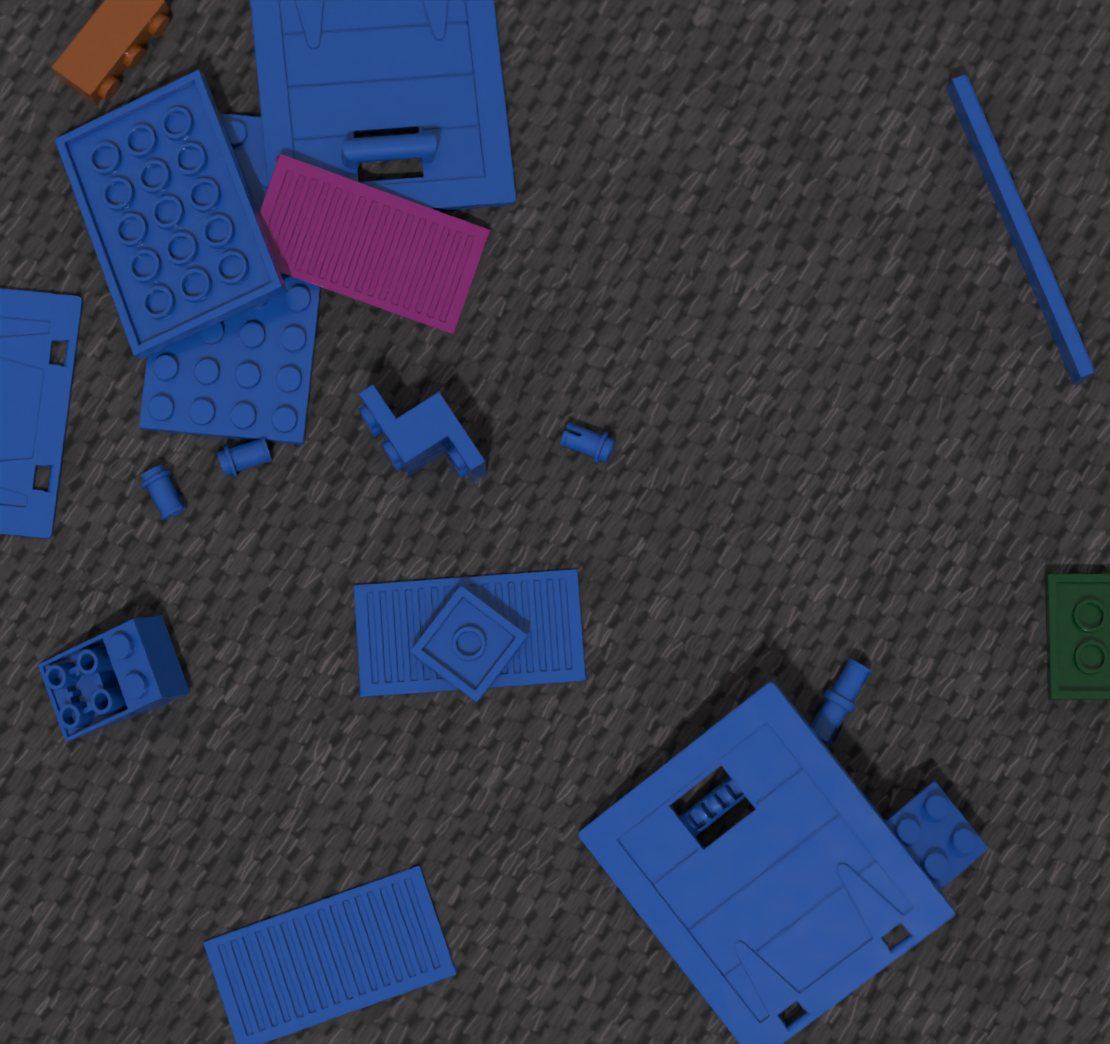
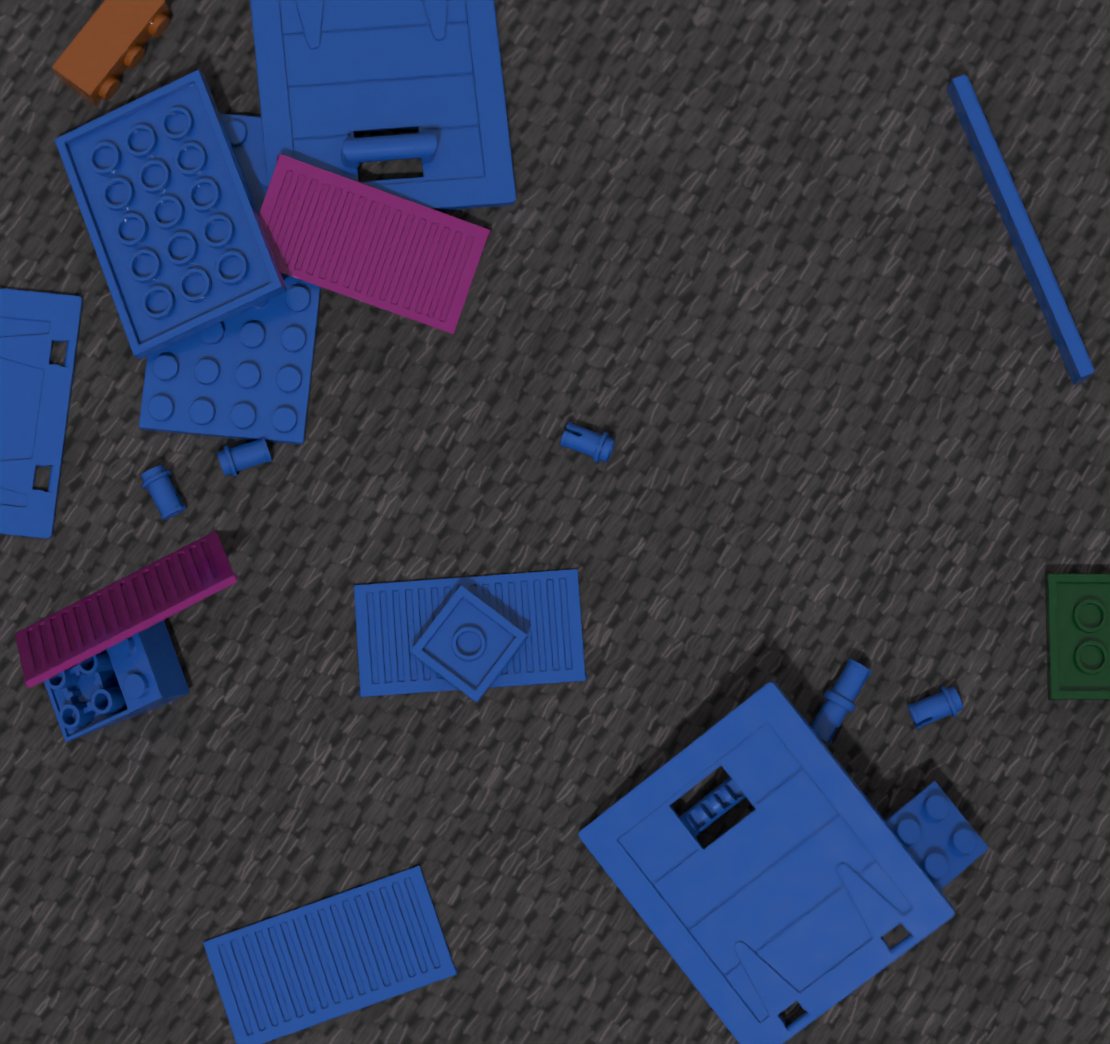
blue bracket [358,385,487,483] -> none
none -> magenta window [15,531,238,689]
none -> blue pin [907,686,964,730]

